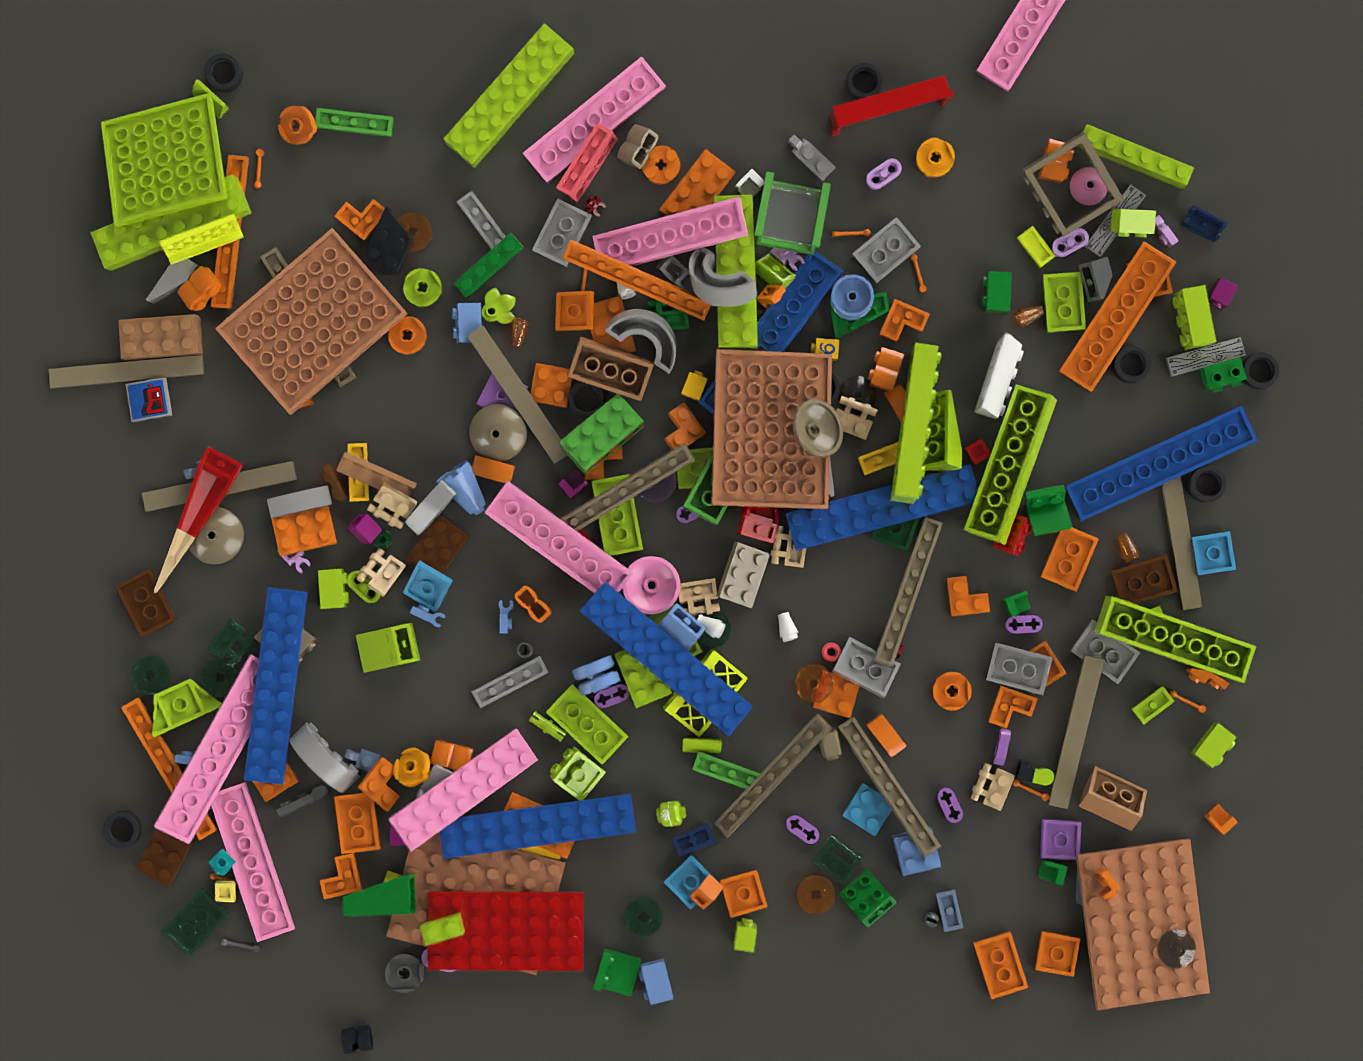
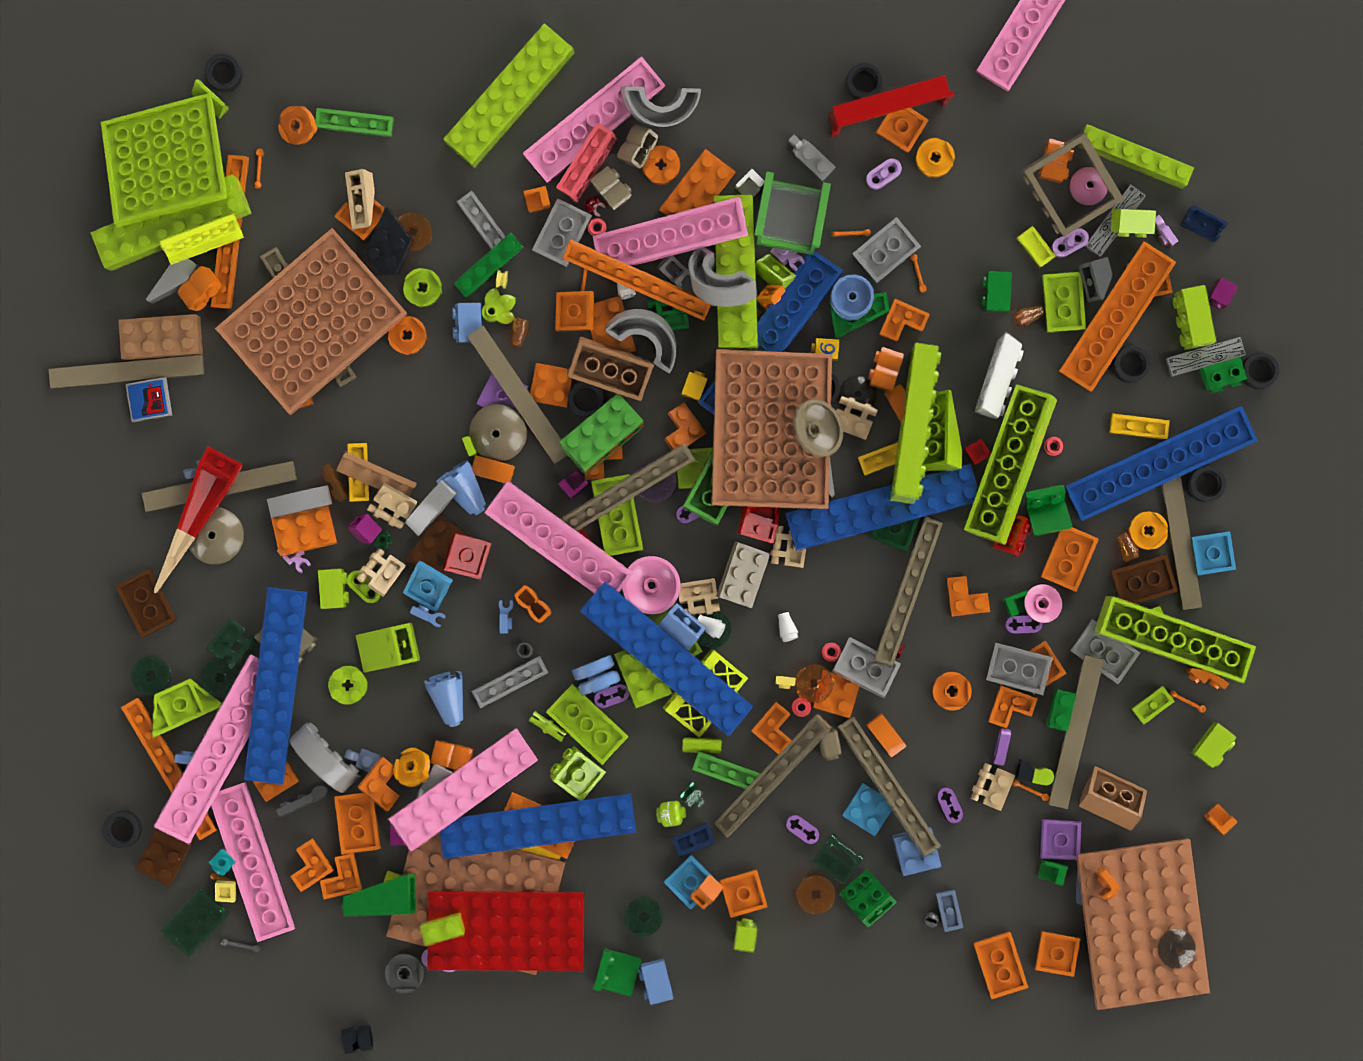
none -> orange plate [290,838,334,892]
none -> lime plate [328,666,368,704]
none -> tan slope [345,169,375,230]
none -> medium blue cone [424,671,463,727]
none -> plate [443,532,492,579]
none -> lime tile [462,436,477,457]
none -> light yellow bush [496,270,508,289]
none -> orange panel [523,186,551,213]
none -> coral plate [587,218,607,236]
none -> dark tan brick [590,166,632,212]
none -> light grey brick [621,86,701,127]
none -> clear green tile [680,783,705,808]
none -> orange plate [751,702,792,754]
none -> light yellow plate [775,676,796,689]
none -> coral plate [792,697,811,717]
none -> orange plate [876,108,929,153]
none -> bright pink dish [1024,584,1062,623]
none -> coral plate [1044,437,1063,456]
none -> green brick [1045,689,1076,732]
none -> yellow tile [1109,413,1170,440]
none -> light orange plate [1128,511,1168,550]

